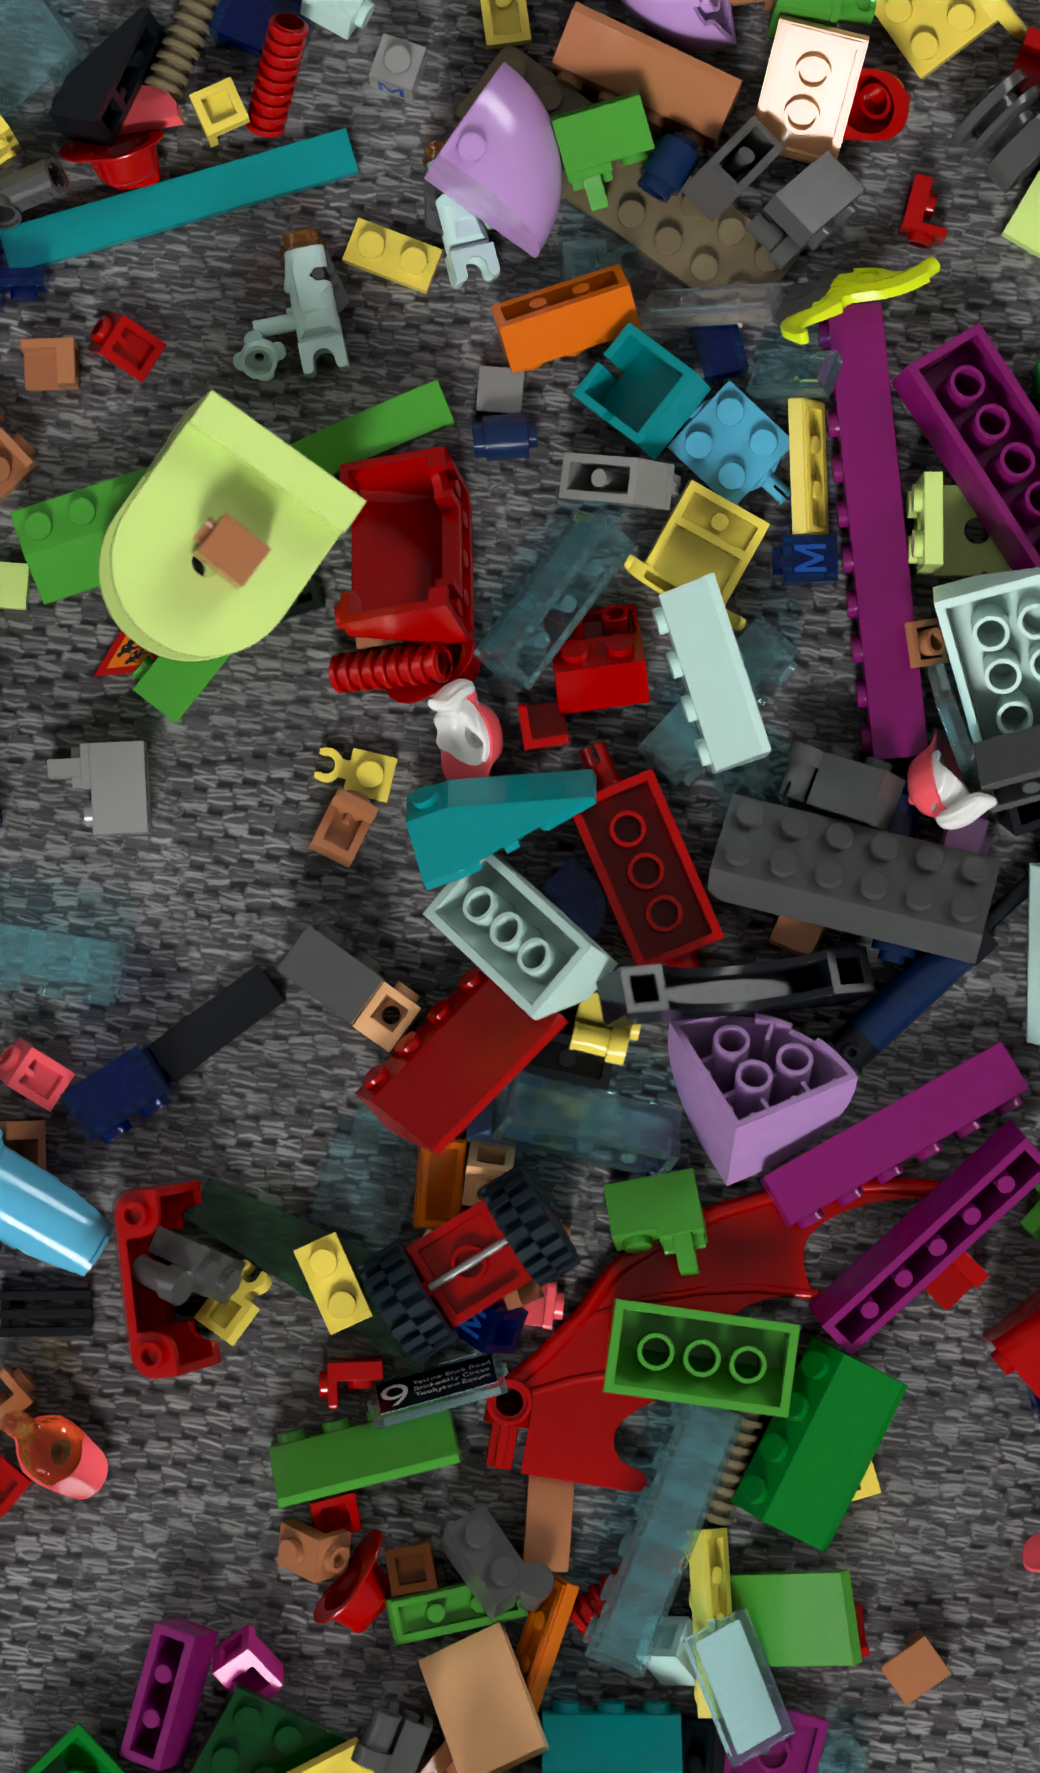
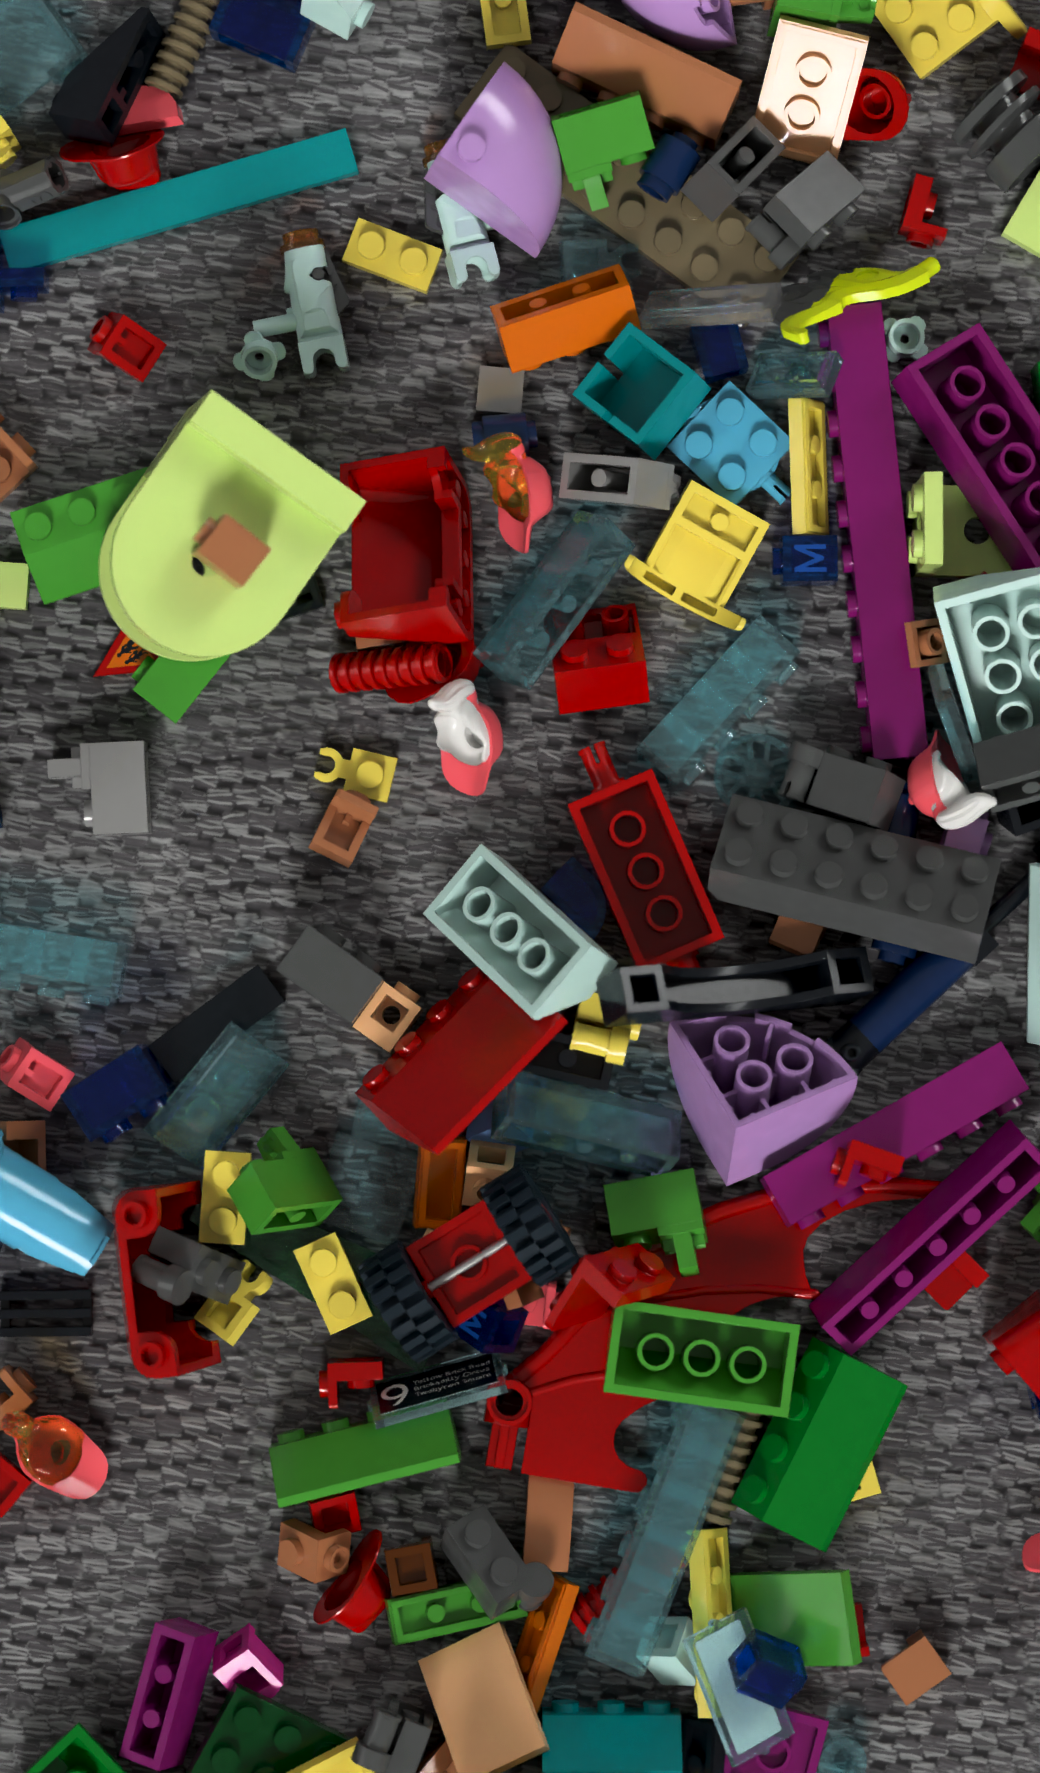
nougat panel [19,337,80,391] -> none
light yellow panel [189,77,250,148] -> none
red piece [245,13,309,138] -> none
bright green slope [289,380,455,478] -> none
light grey brick [368,33,428,103] -> none
teal wedge [405,769,597,891] -> none
red panel [517,701,570,753] -> none
light aqua slope [652,573,772,774] -> none
none -> clear light blue tile [144,1021,290,1171]
none -> light yellow plate [198,1150,252,1245]
none -> bright green hinge [227,1126,343,1235]
none -> hair [462,432,553,554]
none -> red bracket [545,1243,676,1331]
none -> clear blue brick [728,1628,808,1710]
none -> red bracket [829,1139,905,1189]
none -> light aqua plate [884,316,928,363]

